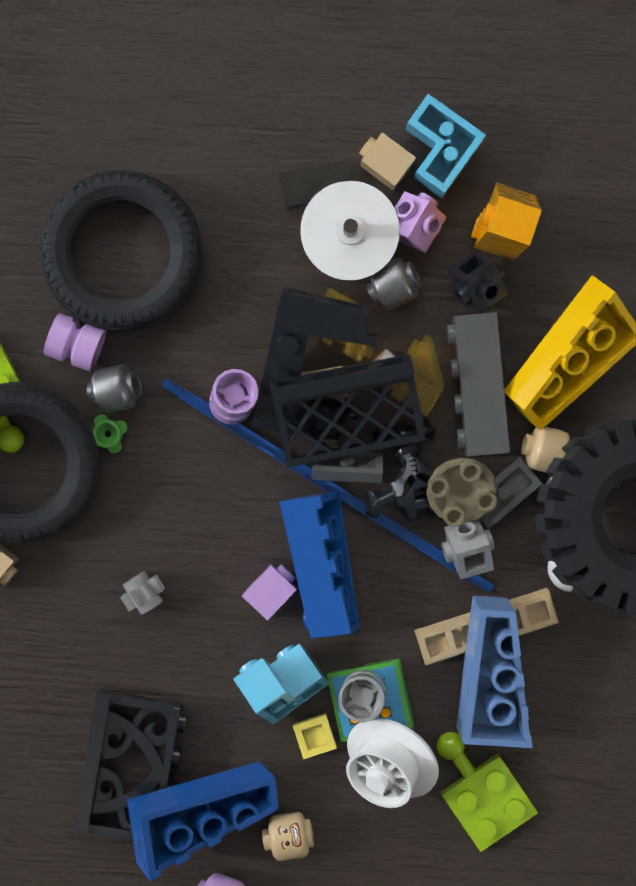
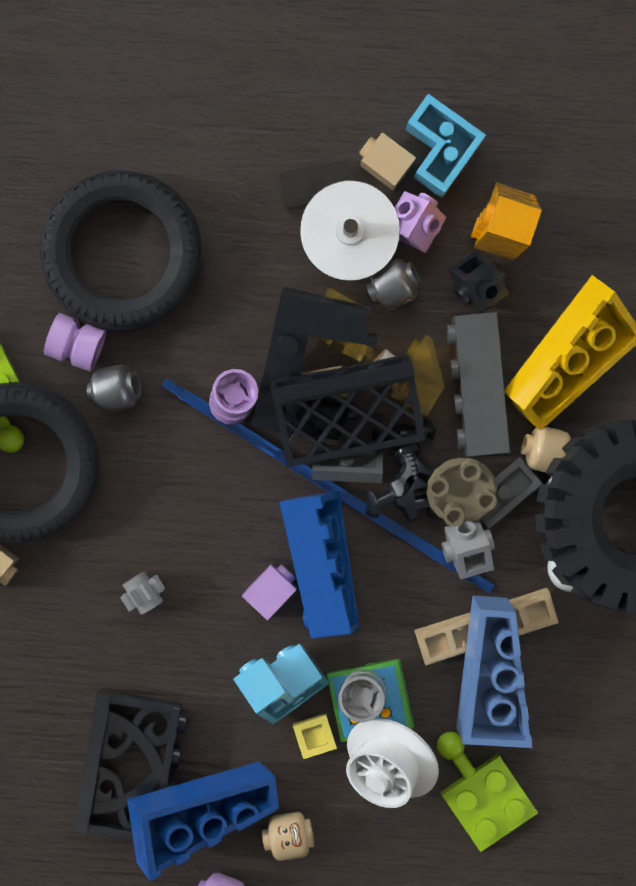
bright green plate [93,414,128,453] -> none

